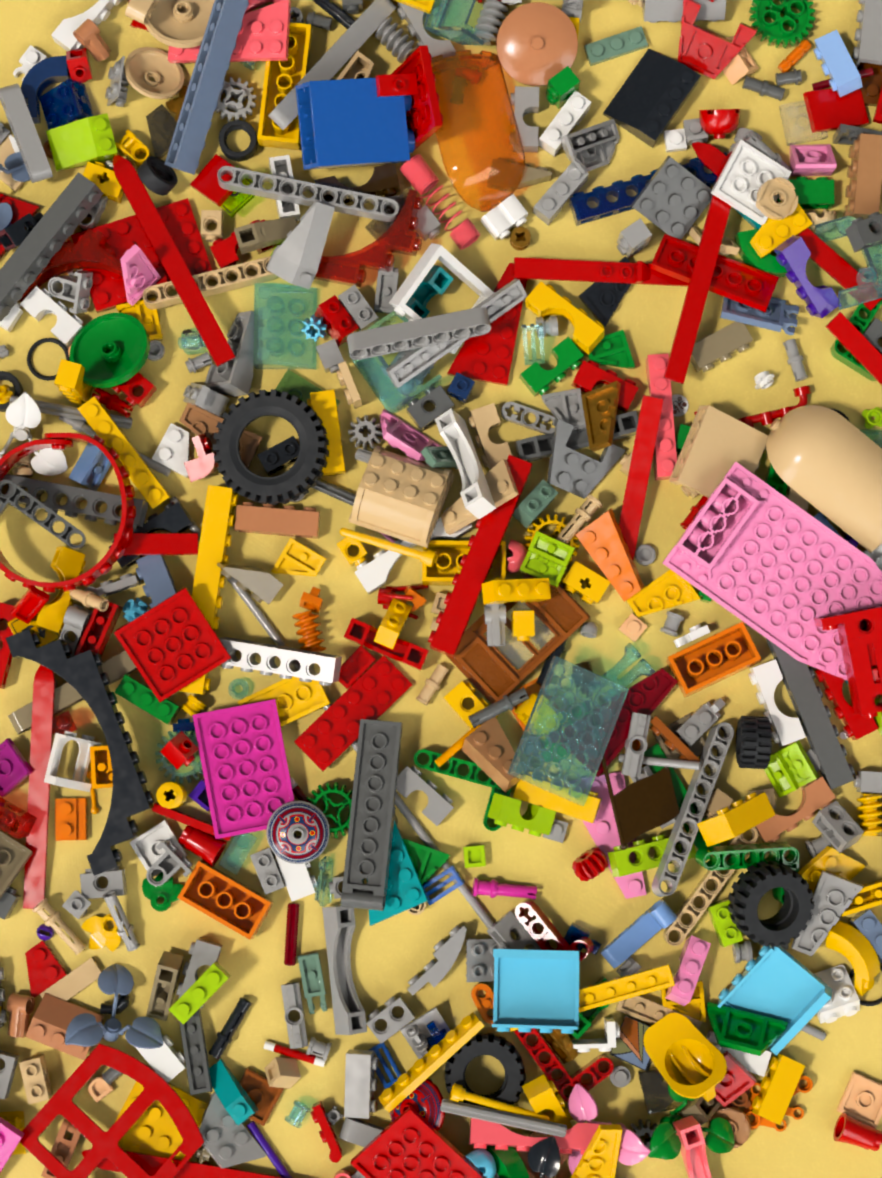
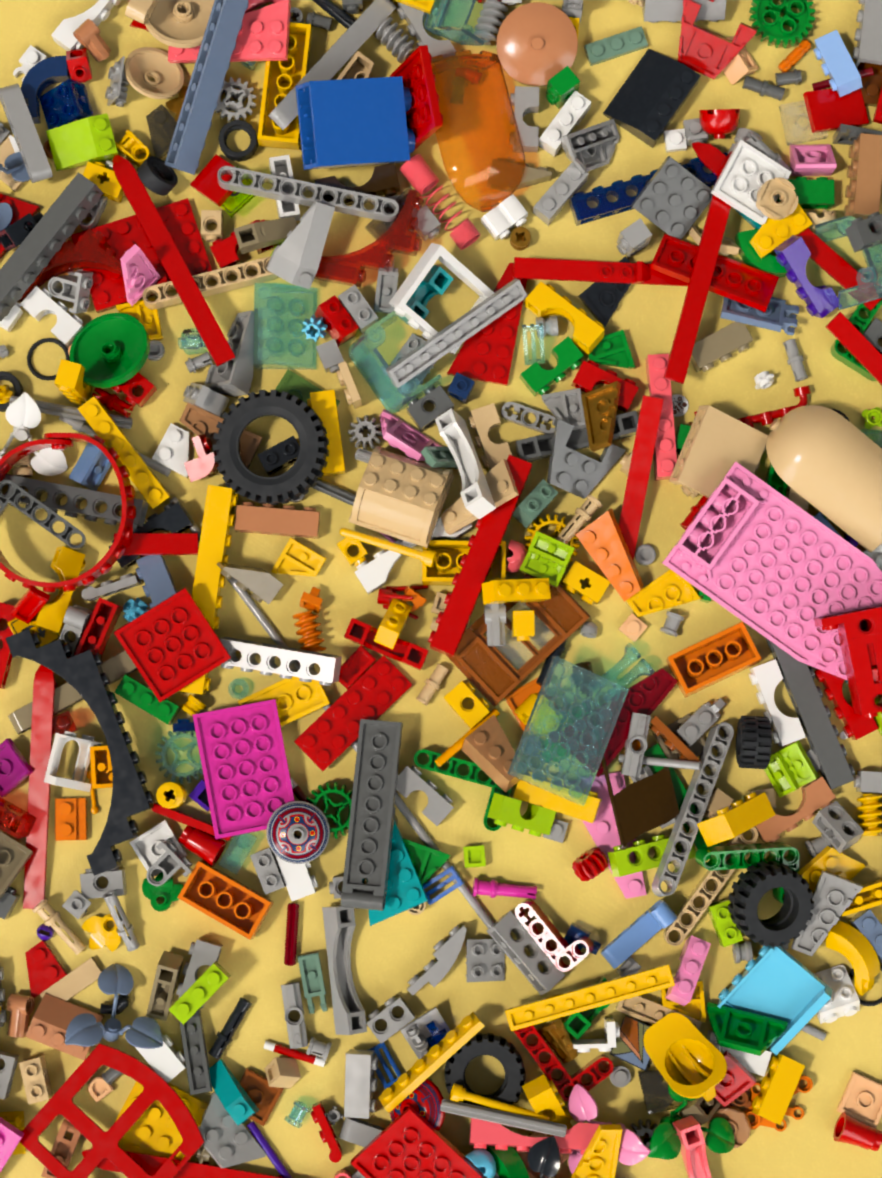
tan pin [69,587,109,612] -> none
red brick [160,731,199,770] -> none
clear light blue piece [315,856,333,907] -> none
light grey beam [347,307,491,360] -> none
red plate [376,73,418,97] -> none
dark grey pin [468,687,529,728] -> none
orange plate [471,983,494,1024] -> none
medium azure panel [492,949,580,1034] -> none
white plate [673,624,710,648] -> none

